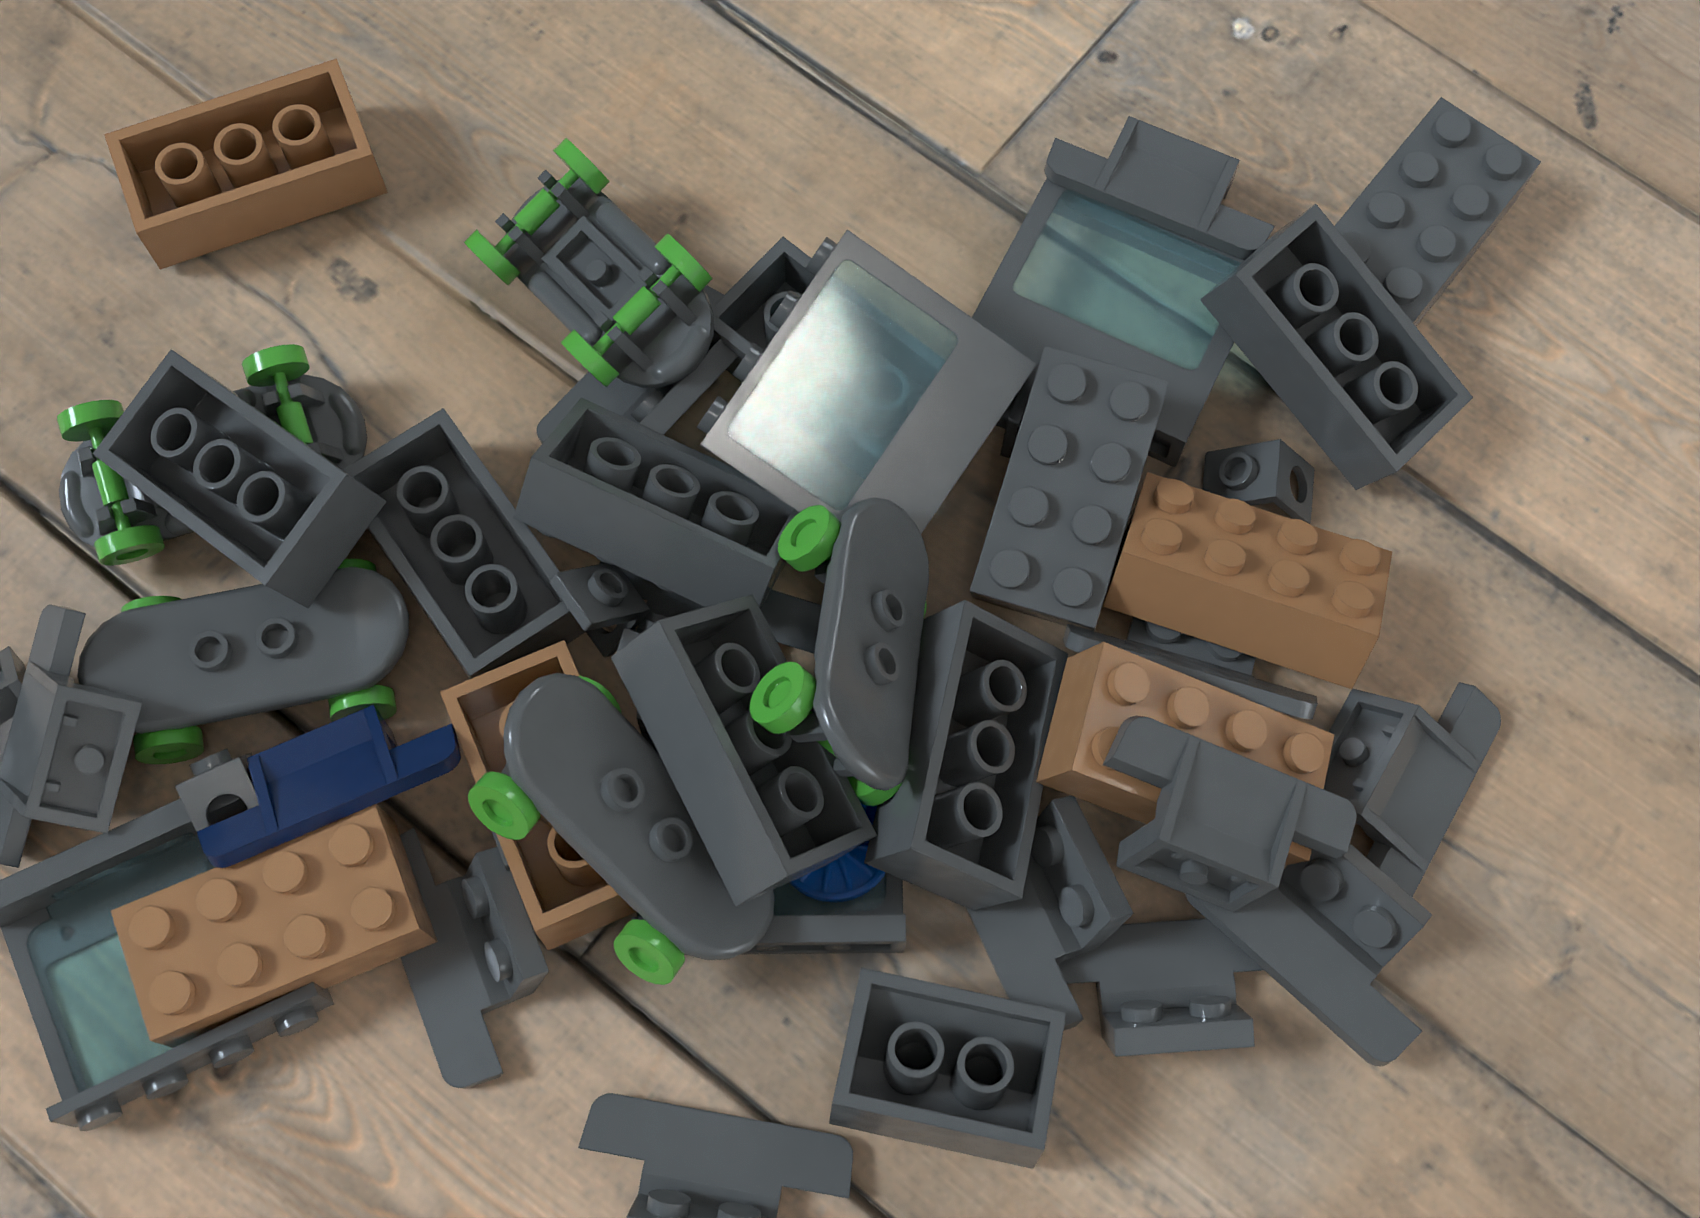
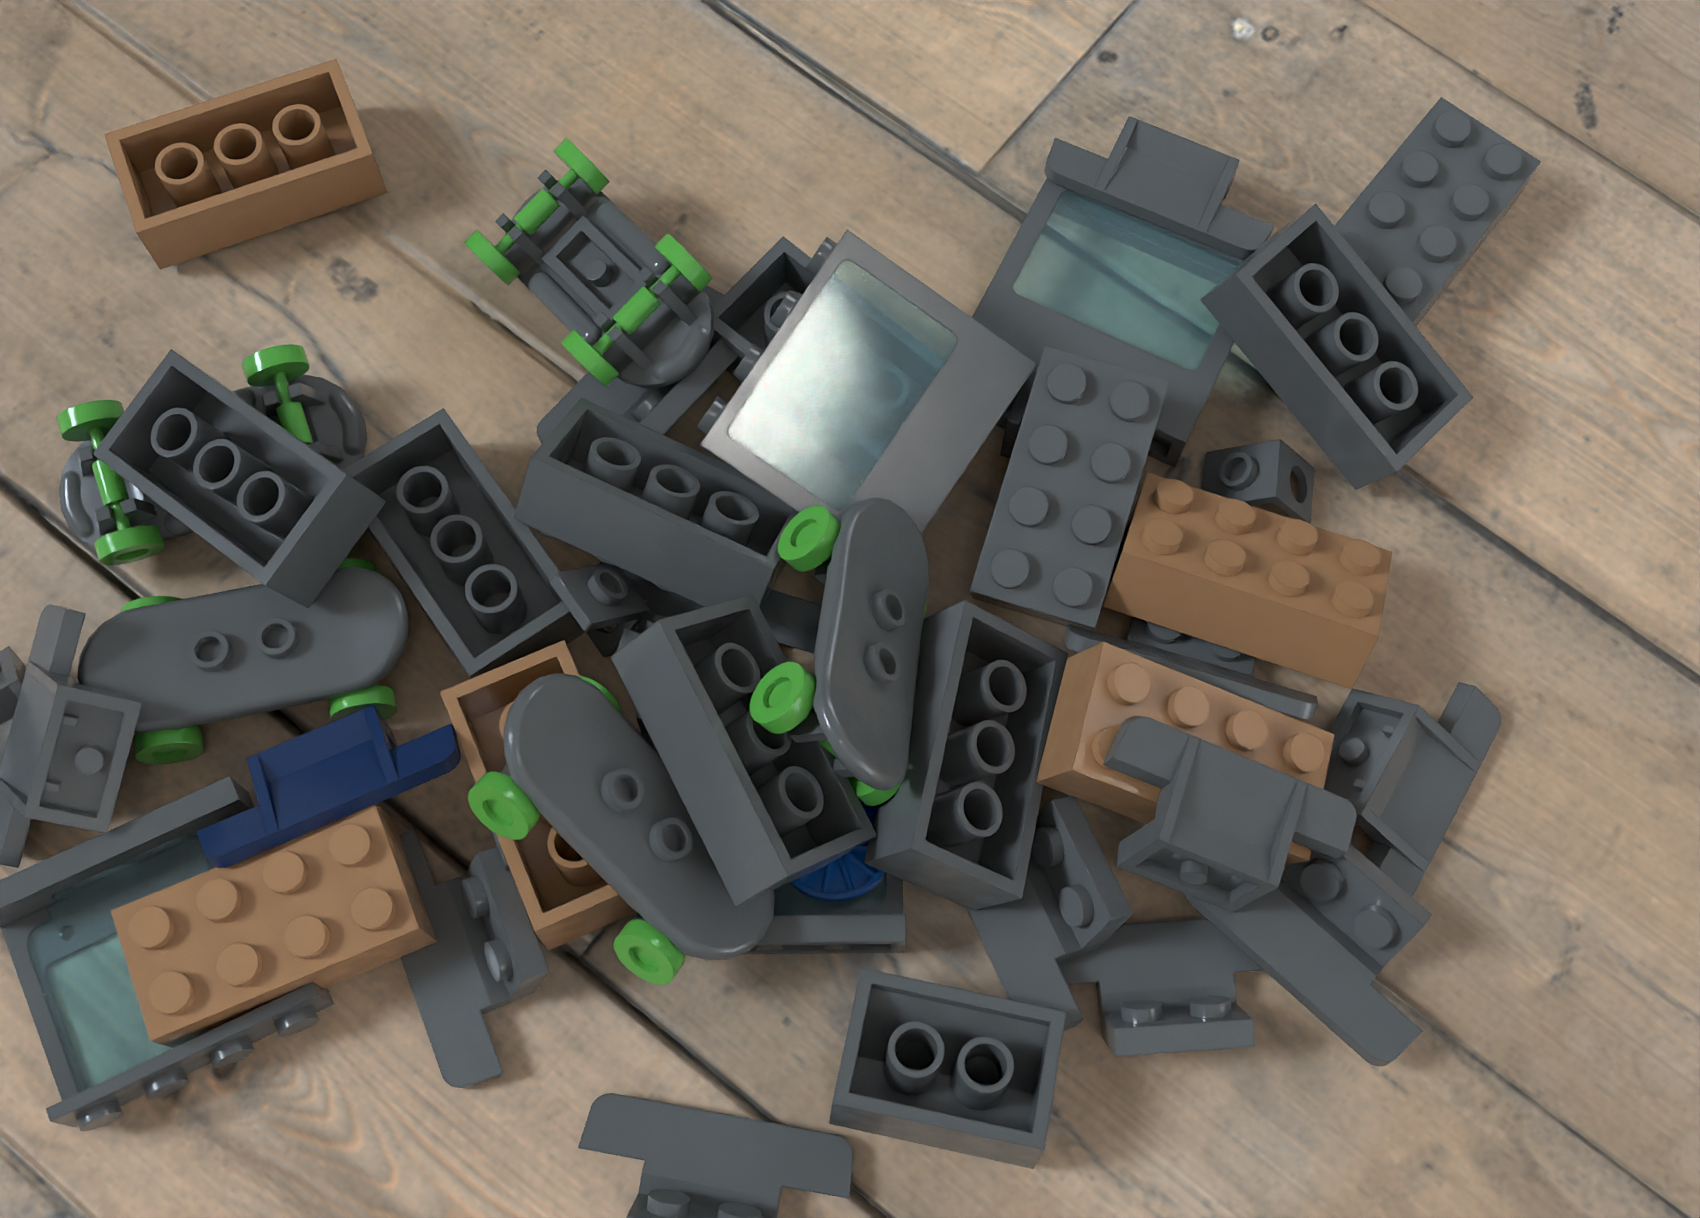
dark grey bracket [175,748,259,832] -> none

